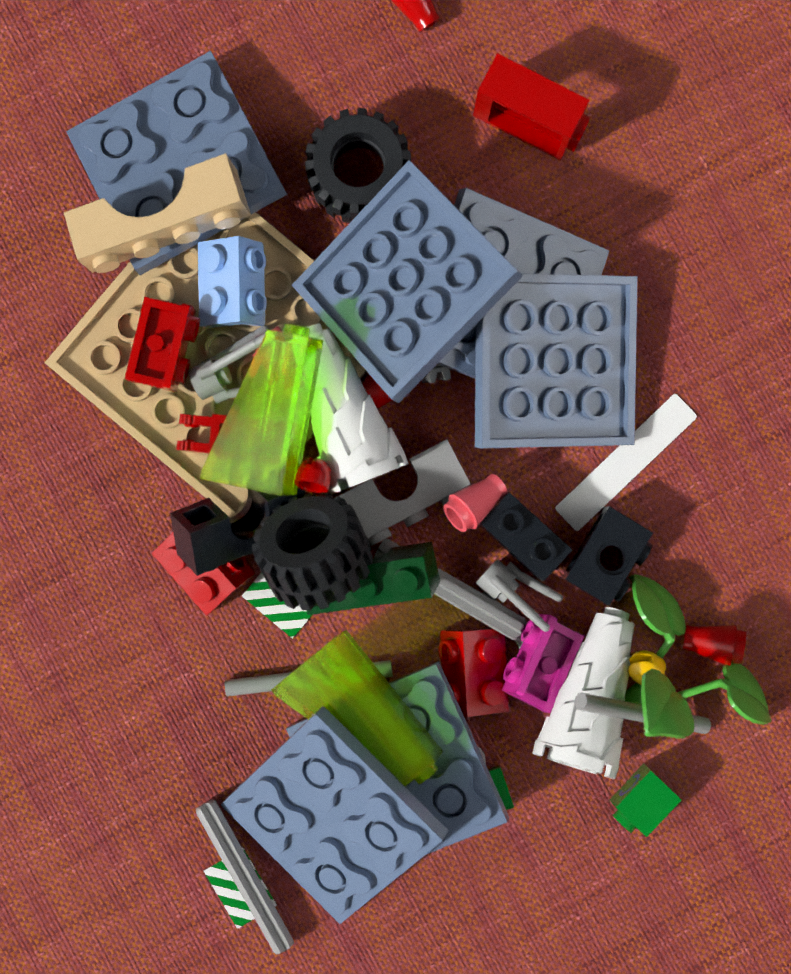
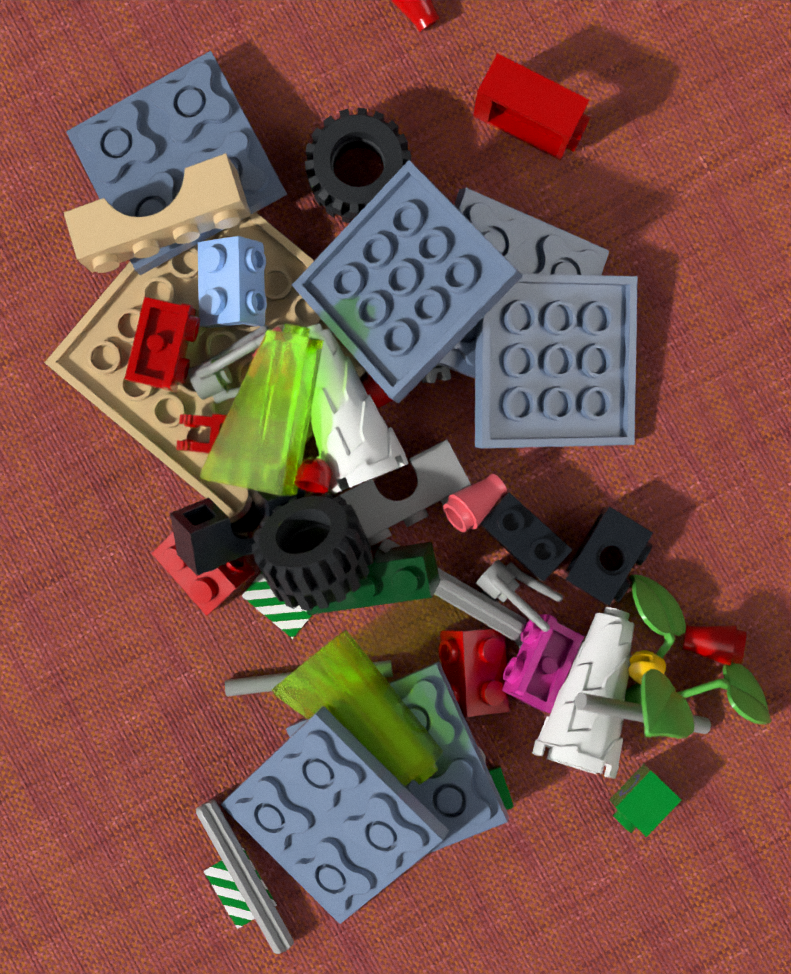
white sticker [555,394,697,531] -> none

